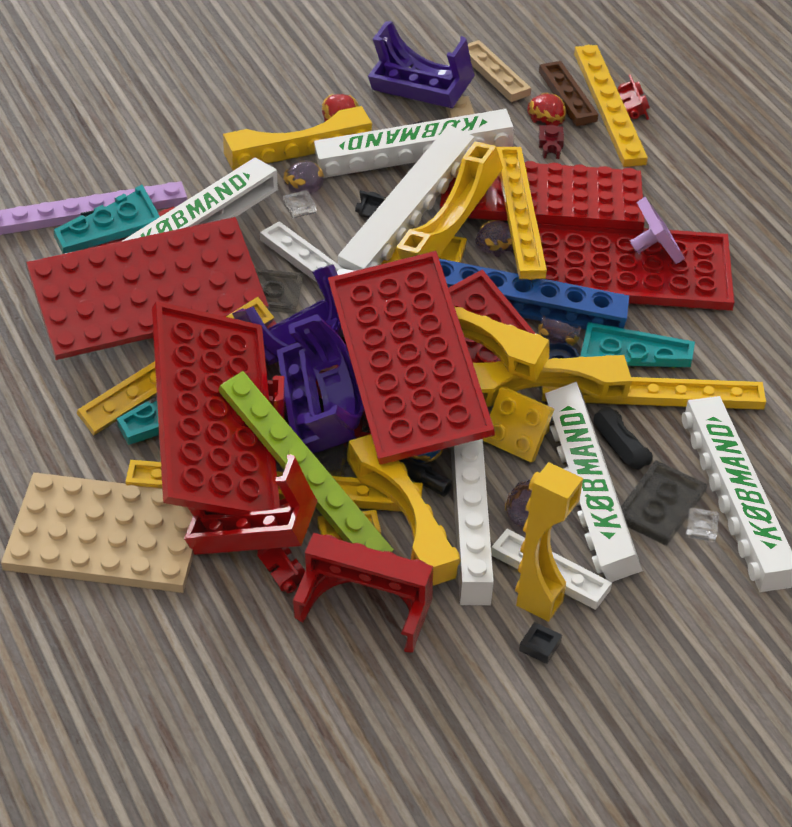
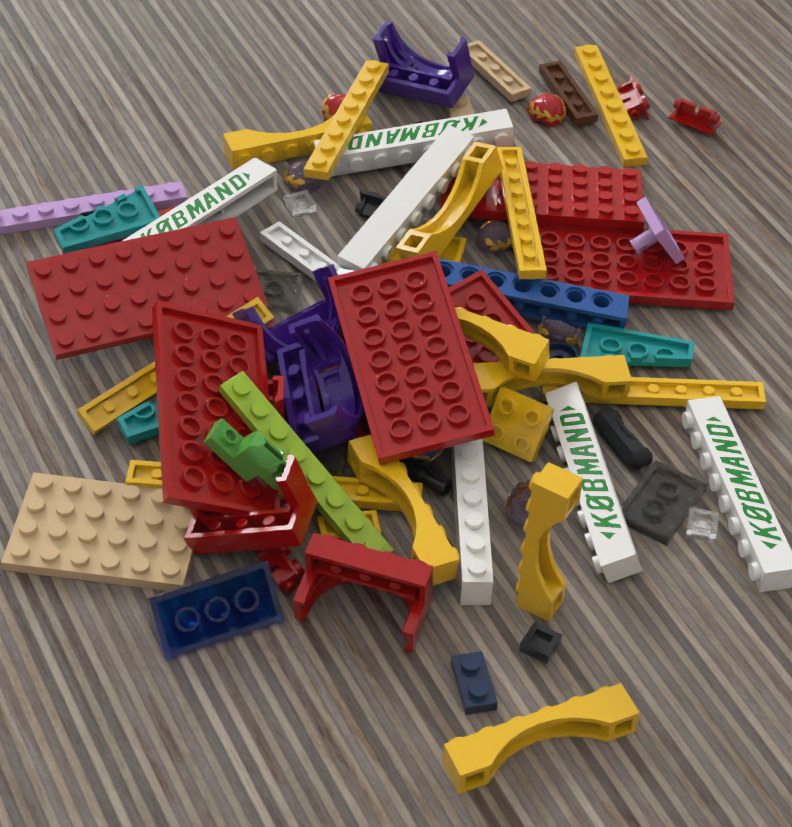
white plate [491,529,612,610] -> none
dark red plate [538,125,564,159] -> none
none -> clear blue slope [147,560,284,659]
none -> bright green plate [204,418,288,493]
none -> yellow plate [304,60,389,180]
none -> yellow arch [442,683,640,794]
none -> dark blue plate [451,651,498,715]
none -> red hinge [668,98,722,135]

